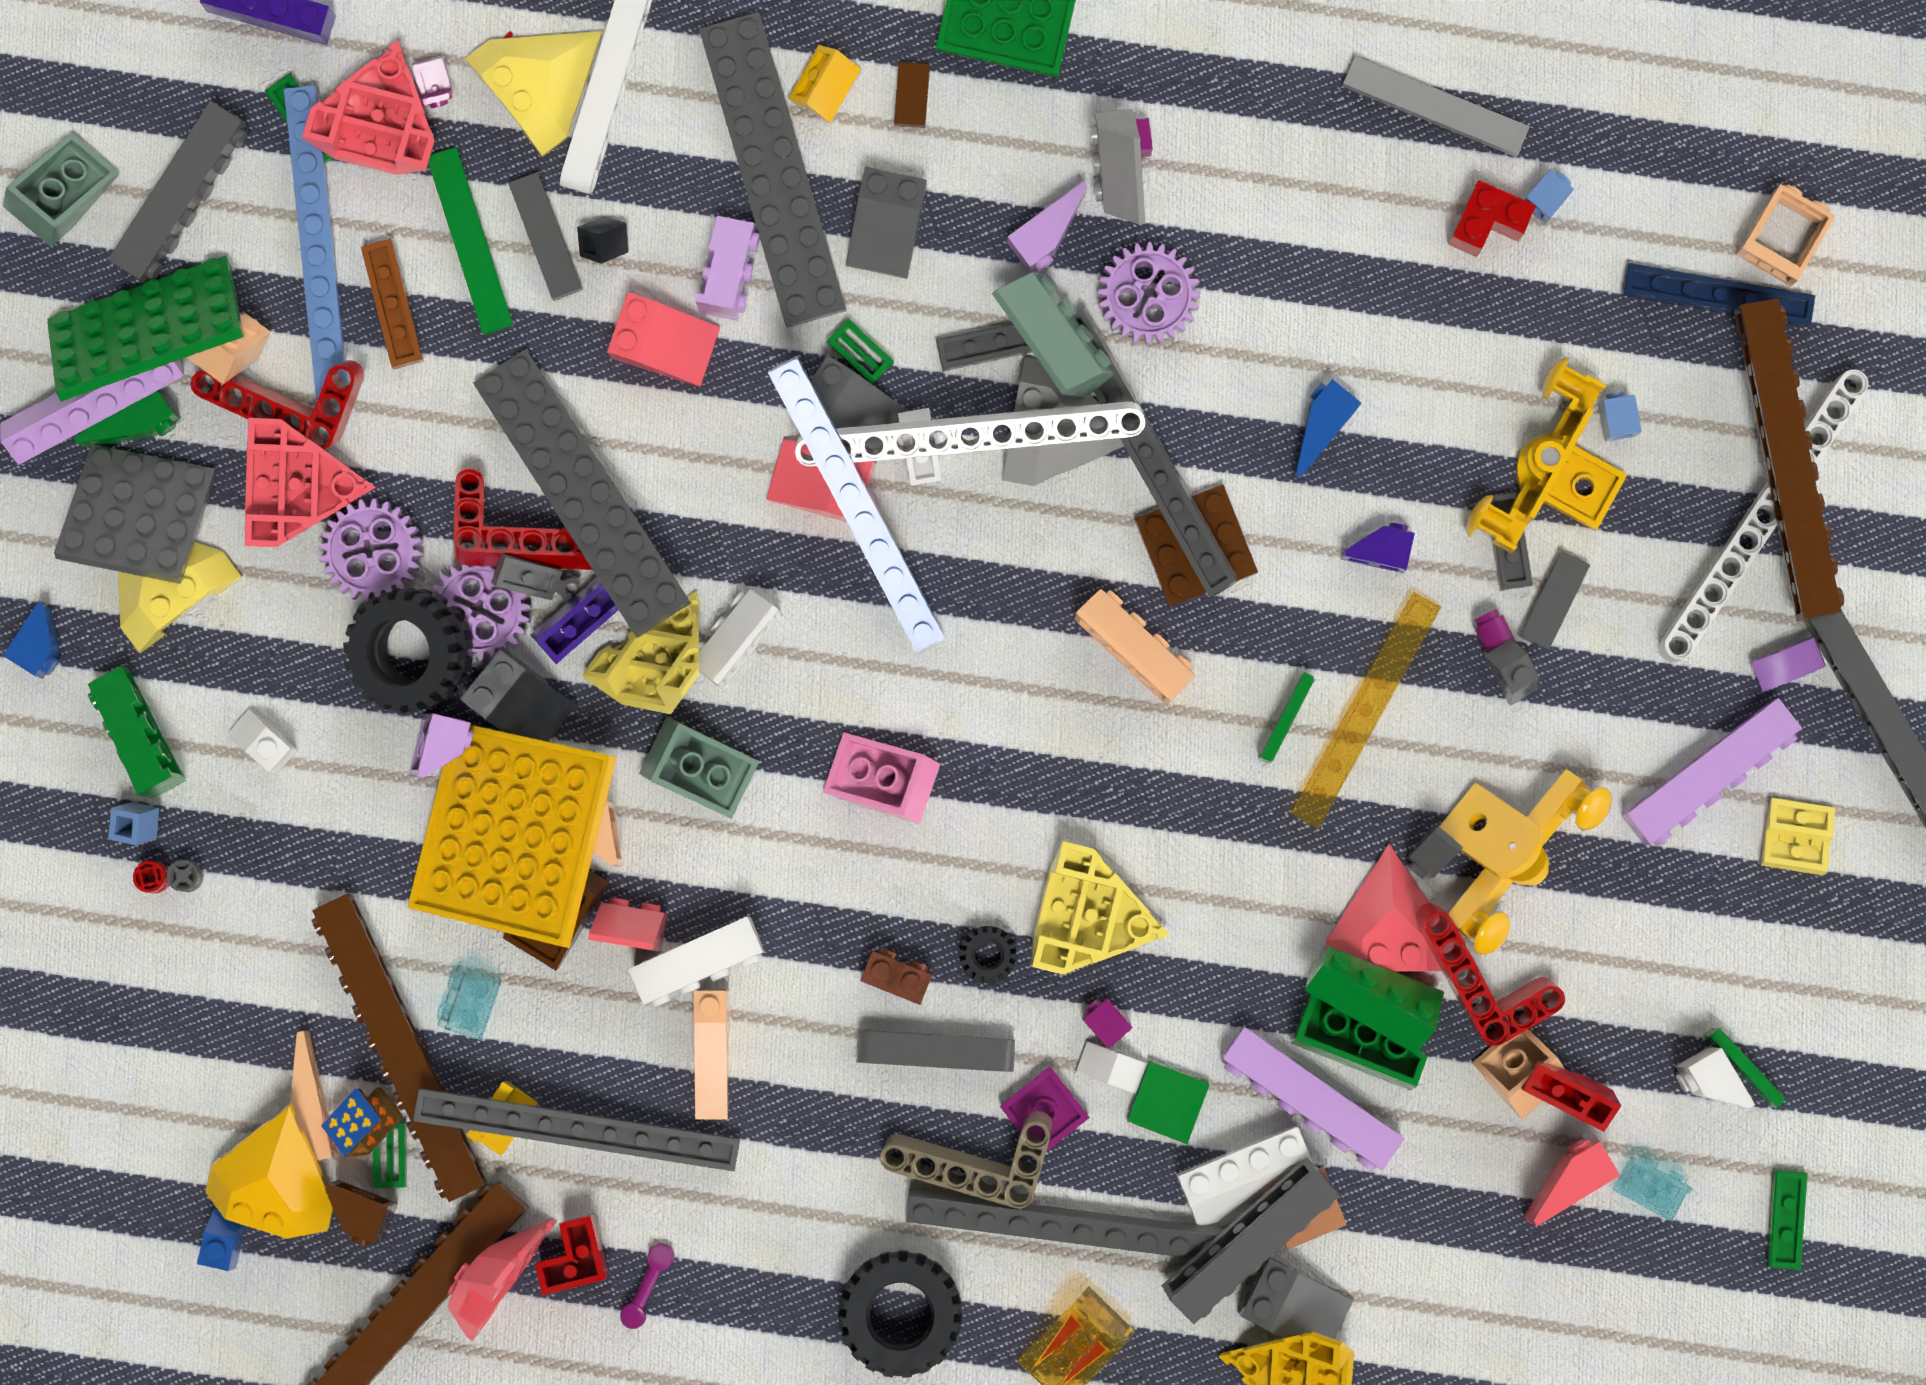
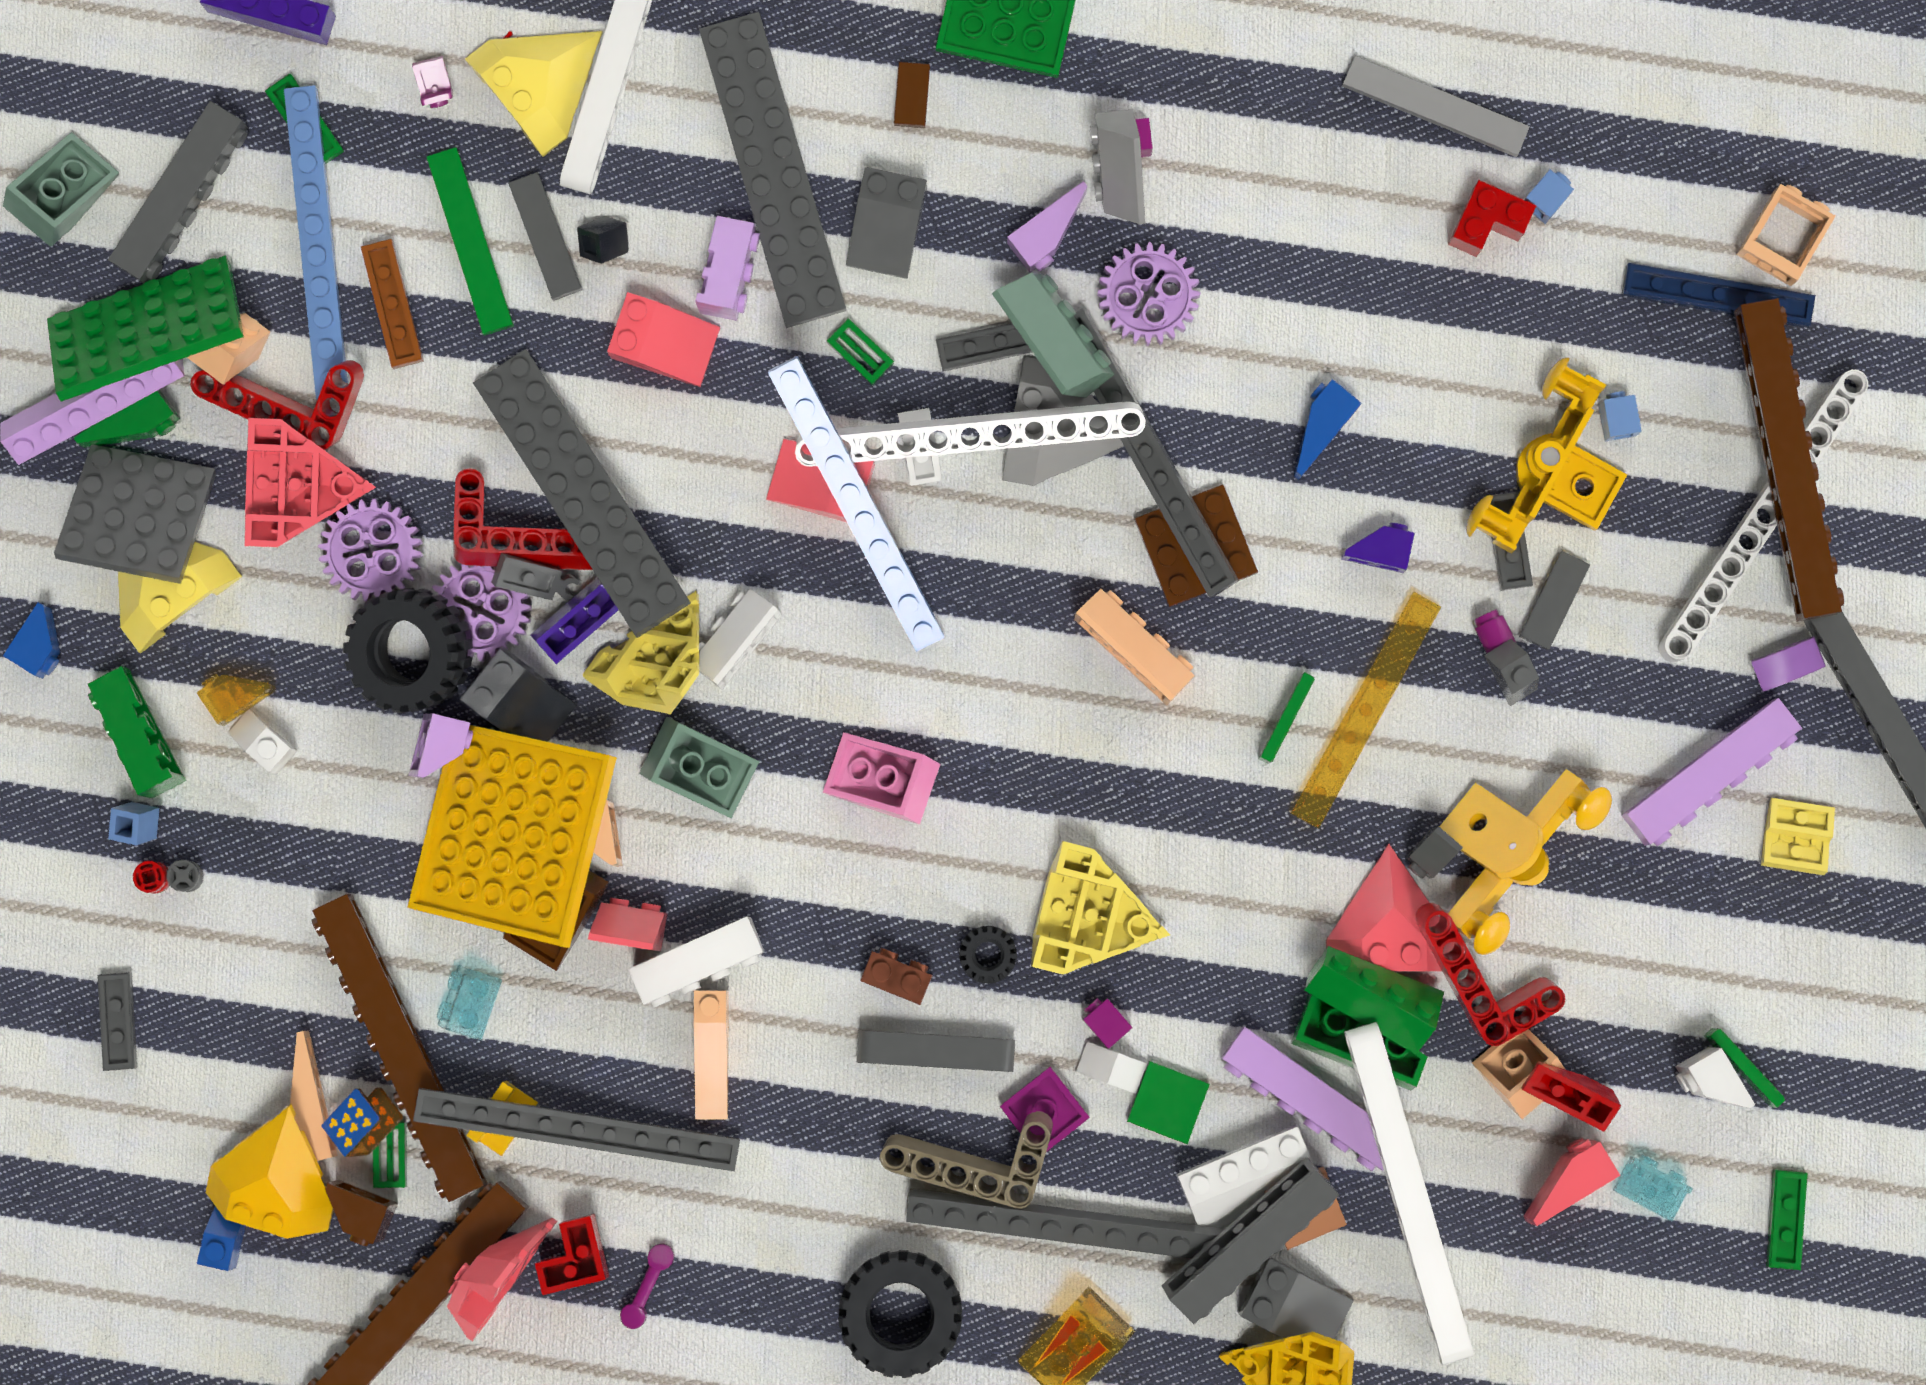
coral wedge [302,40,435,175] -> none
yellow panel [788,45,861,123] -> none
dark grey slope [811,355,908,464] -> none
none -> dark grey tile [97,972,137,1071]
none -> clear yellow slope [196,674,277,726]
none -> white beam [1344,1022,1474,1365]

